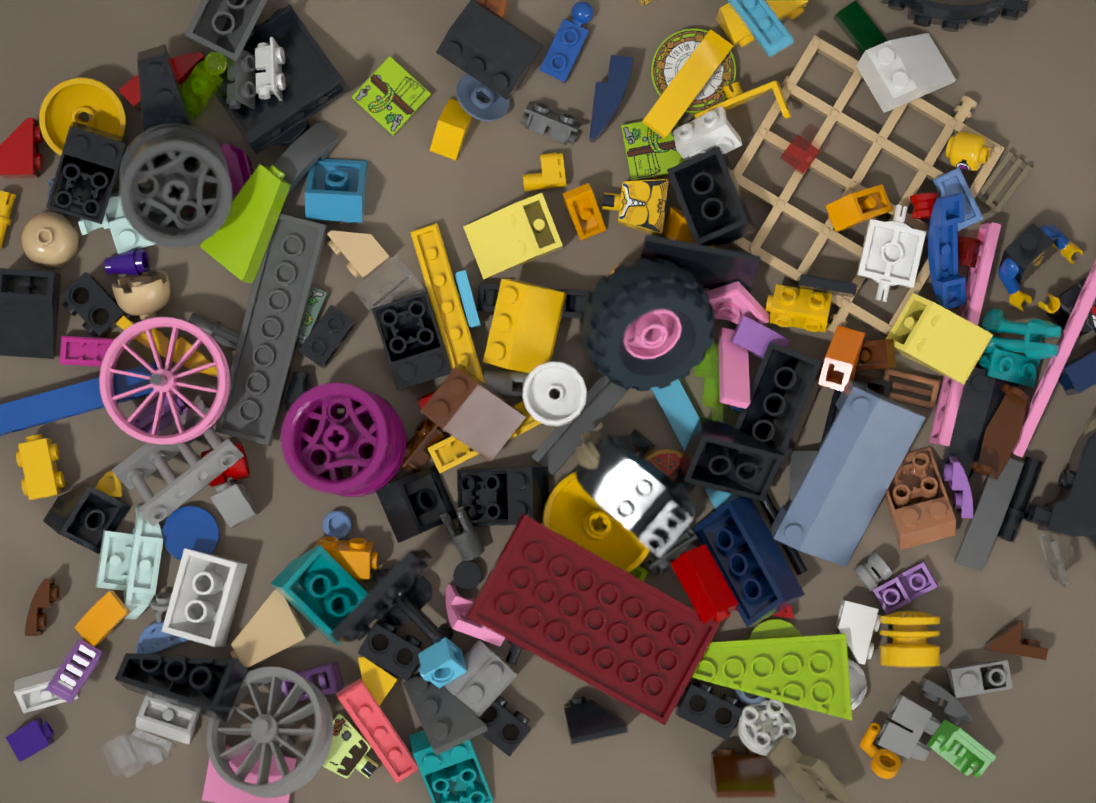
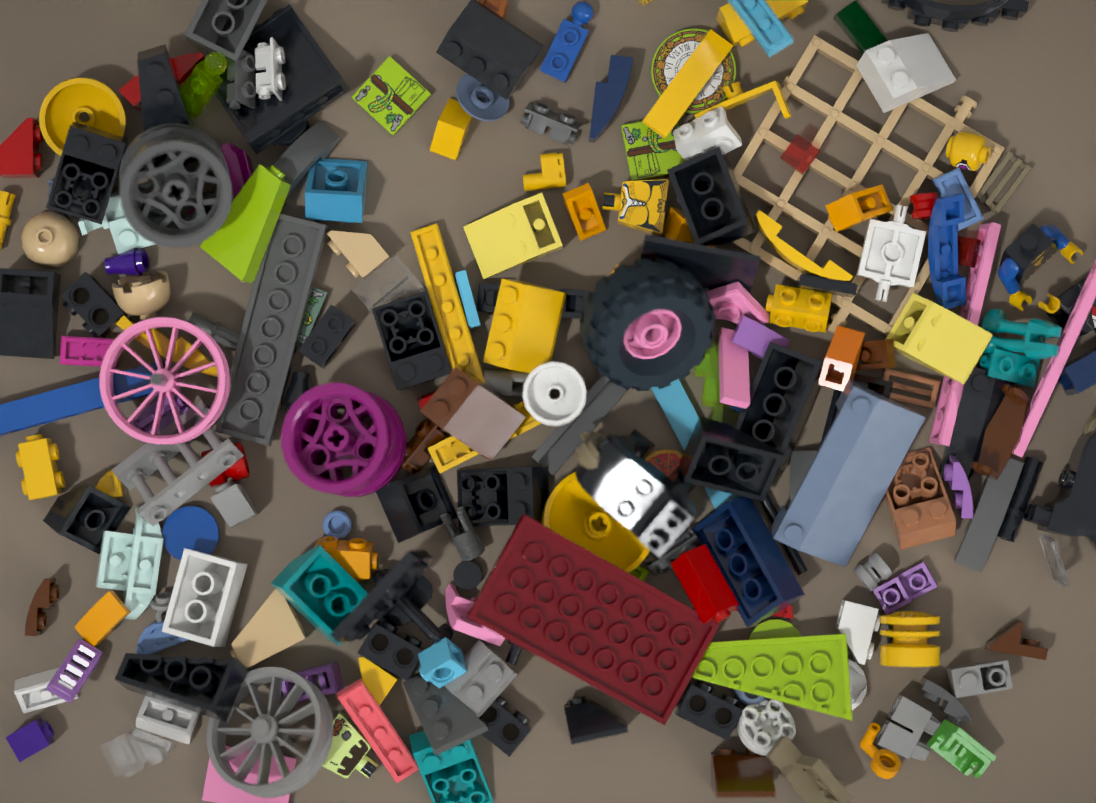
none -> yellow slope [753,210,853,282]

